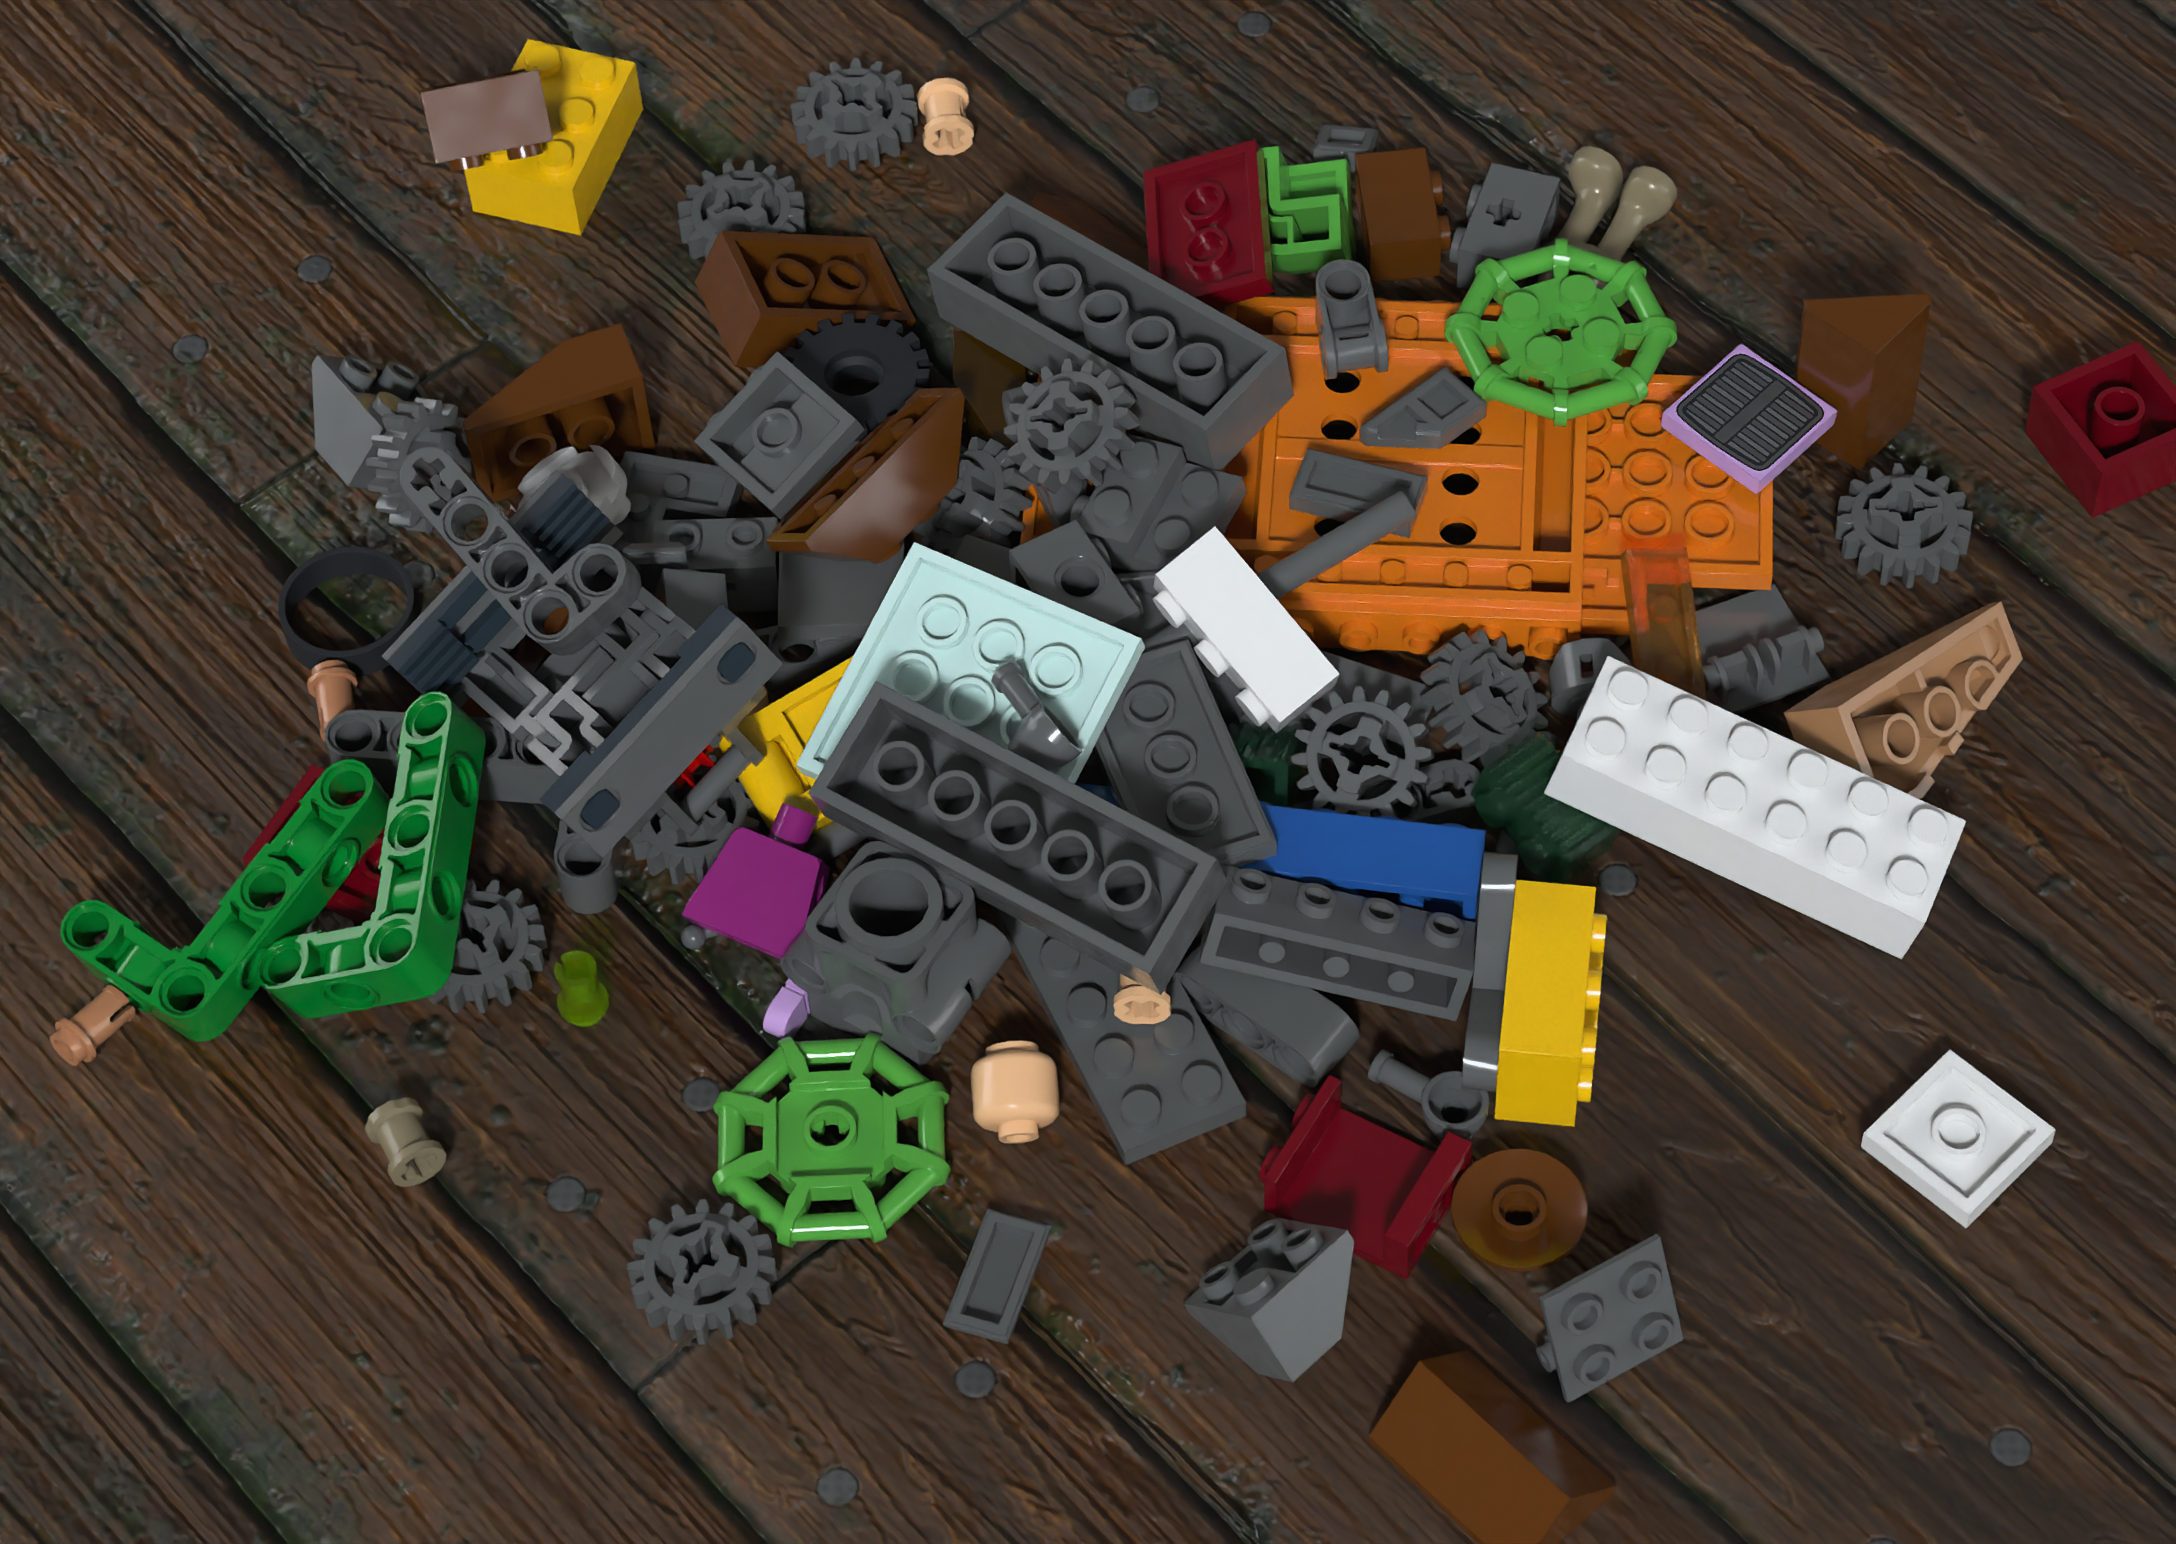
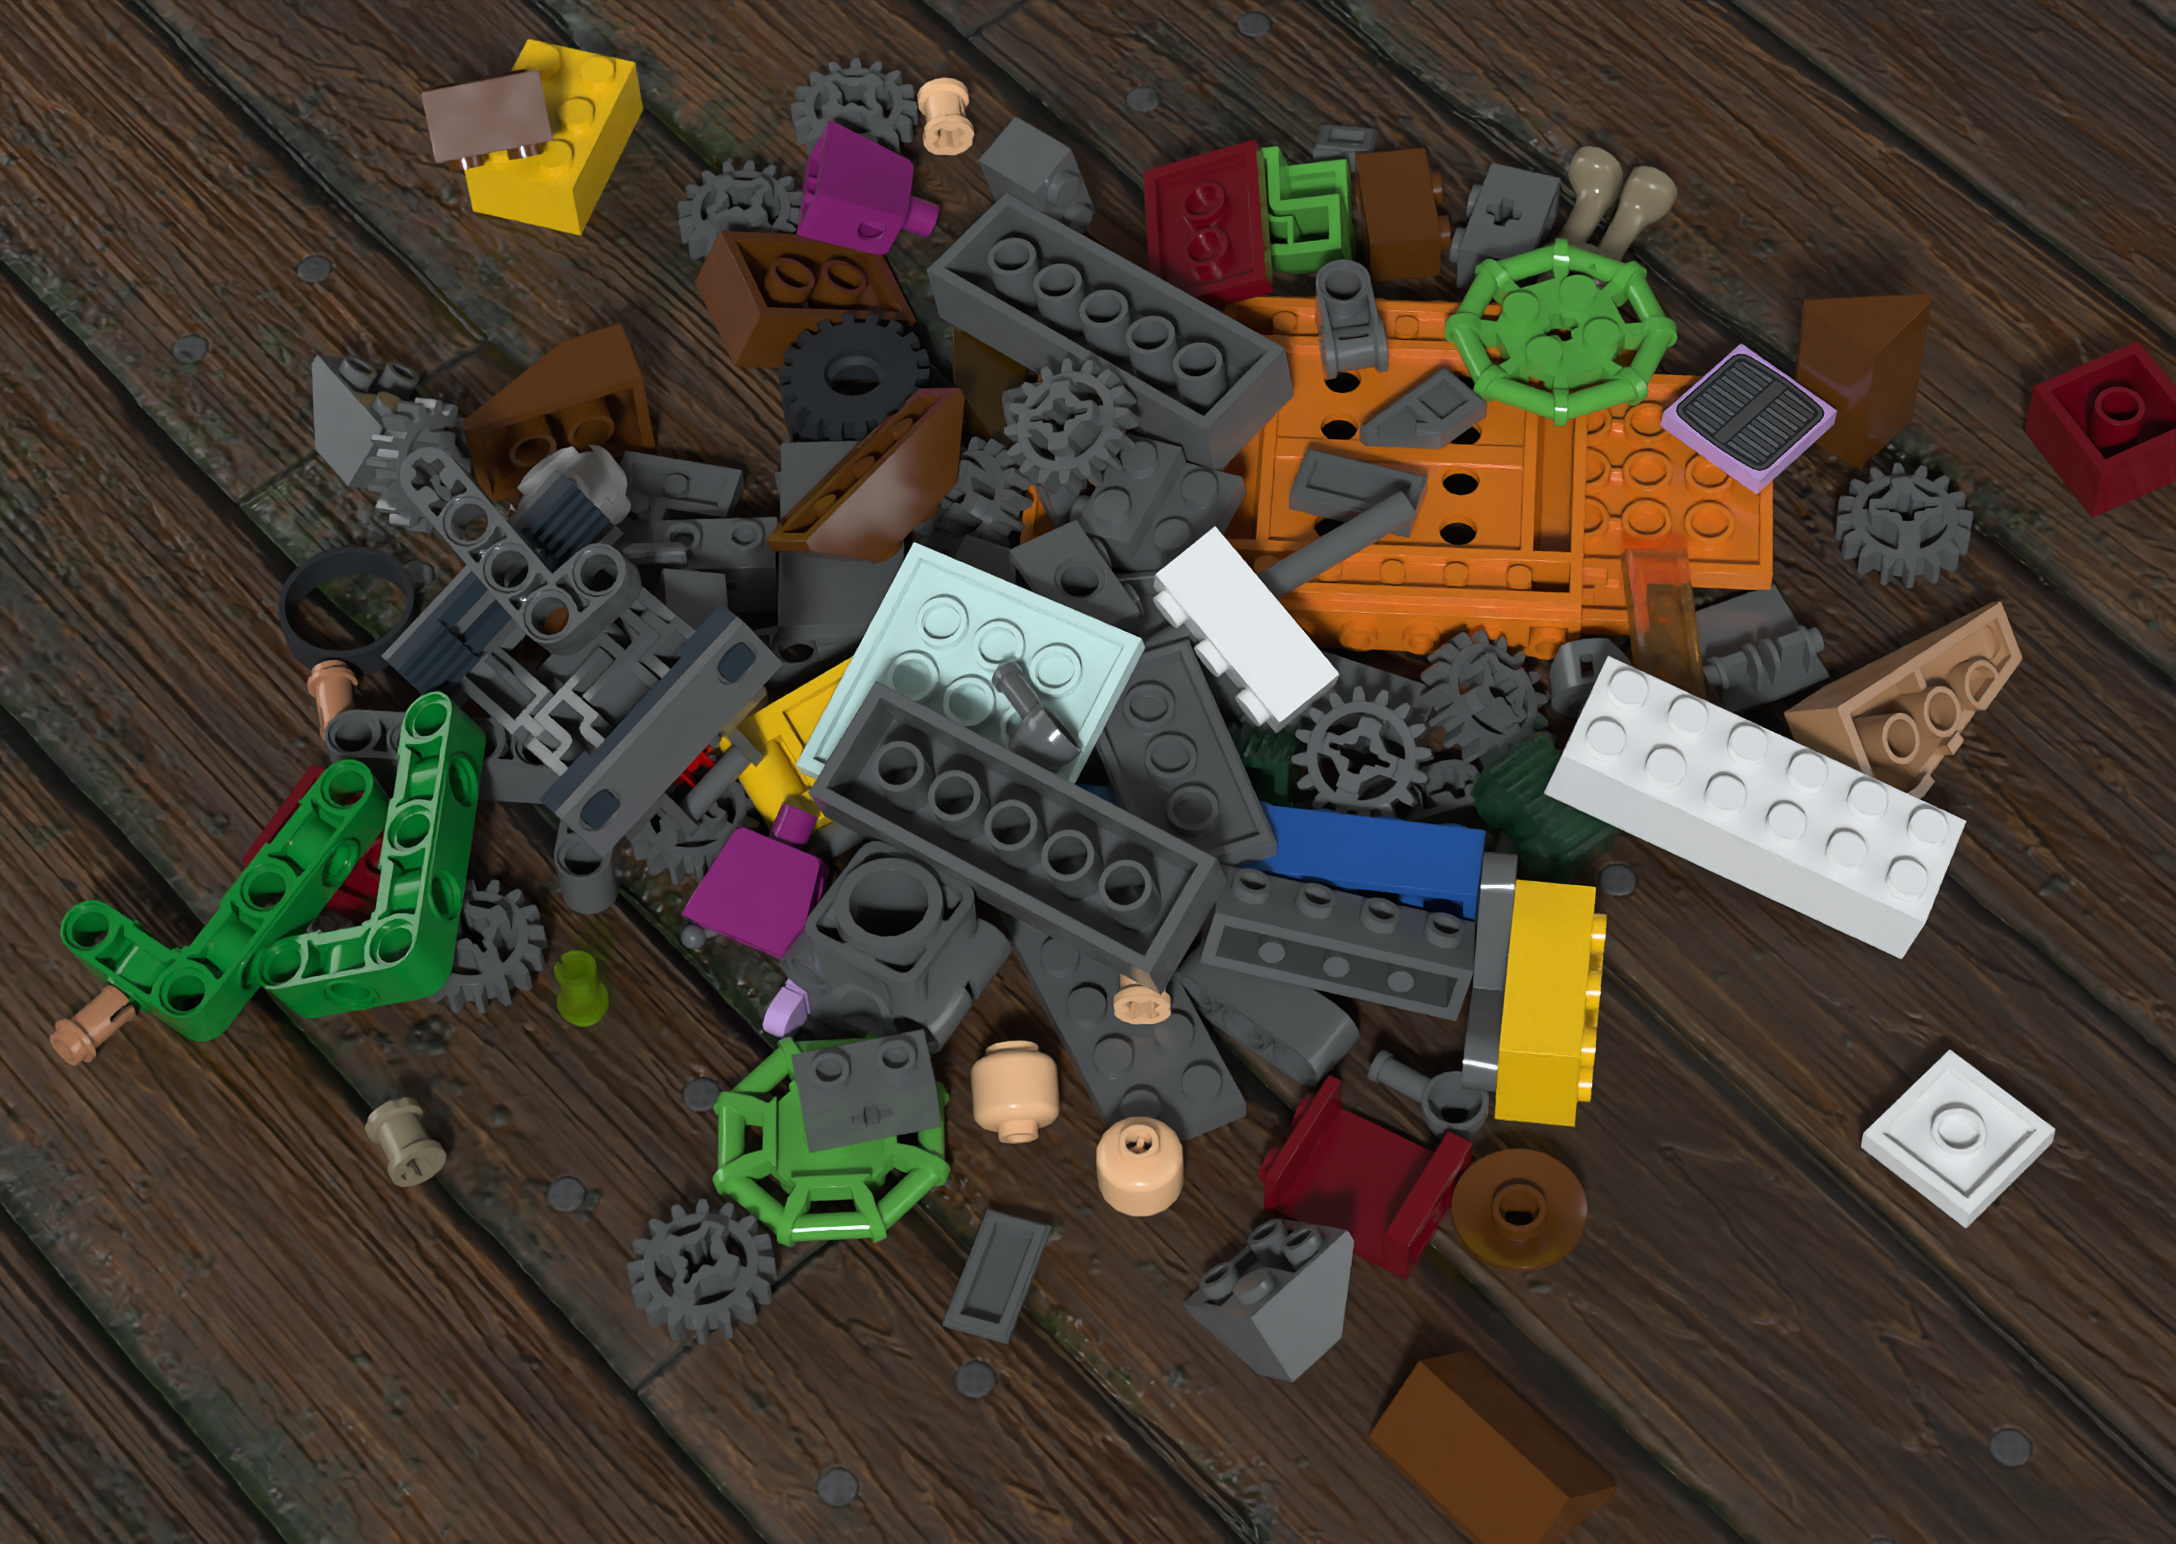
dark grey plate [694,351,865,520] -> none
dark grey hinge [1536,1234,1684,1403] -> none
none -> dark grey brick [791,1029,941,1153]
none -> magenta torso [797,120,939,255]
none -> dark grey brick [978,116,1095,235]
none -> light nougat head [1096,1116,1184,1217]

